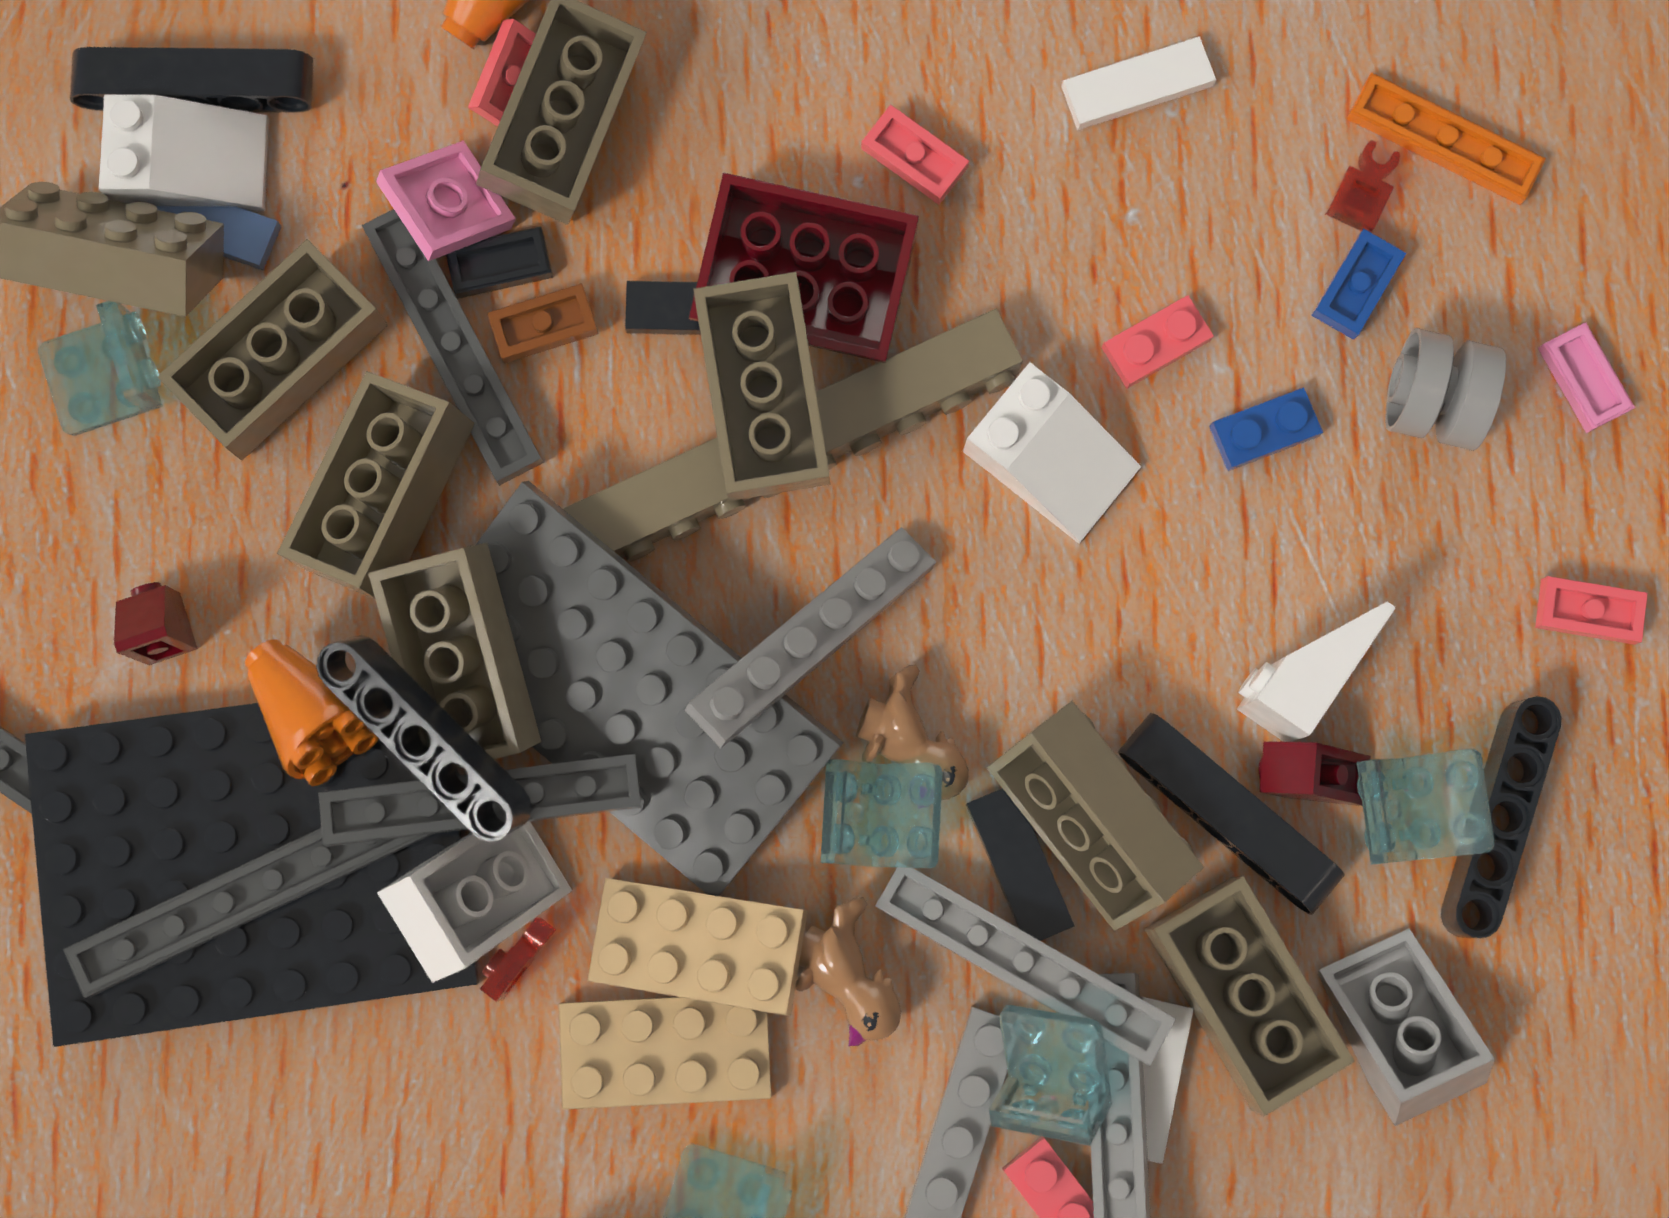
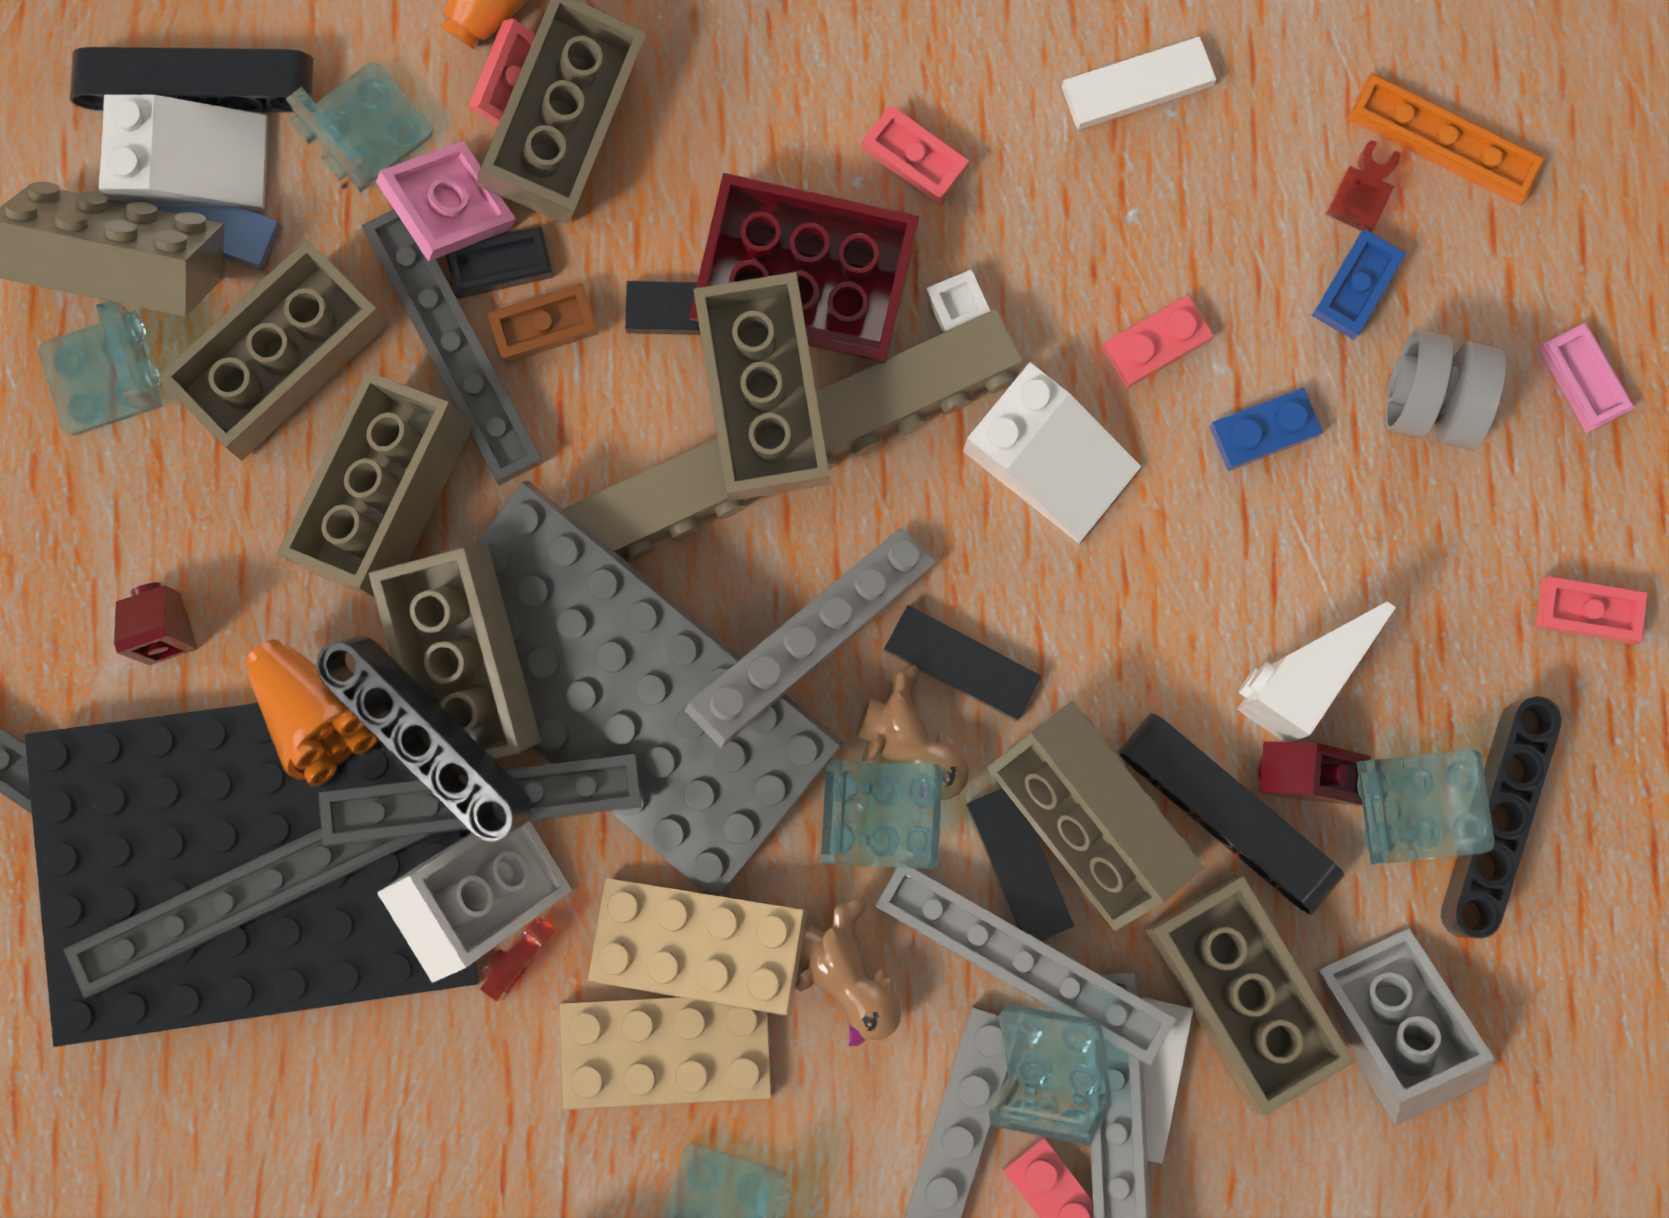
none -> clear light blue bracket [286,62,433,193]
none -> black tile [883,605,1041,722]
none -> white plate [925,269,990,333]

